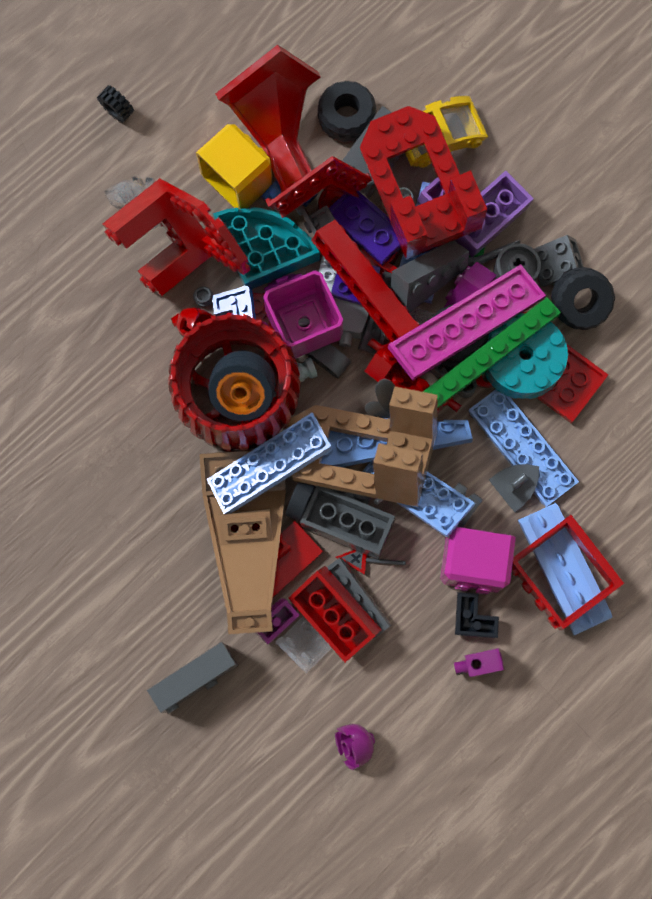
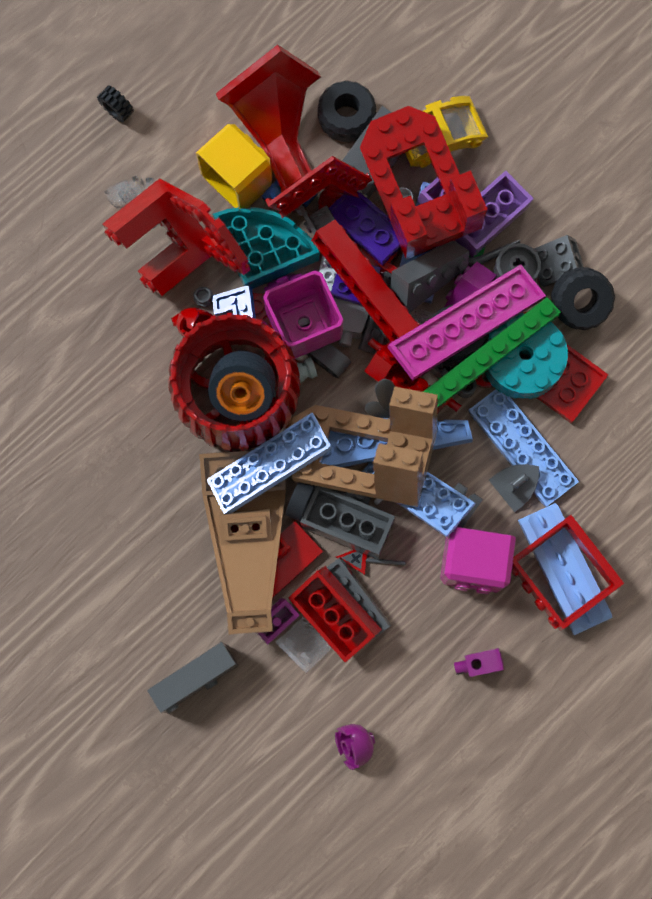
black brick [455,592,499,638] -> none

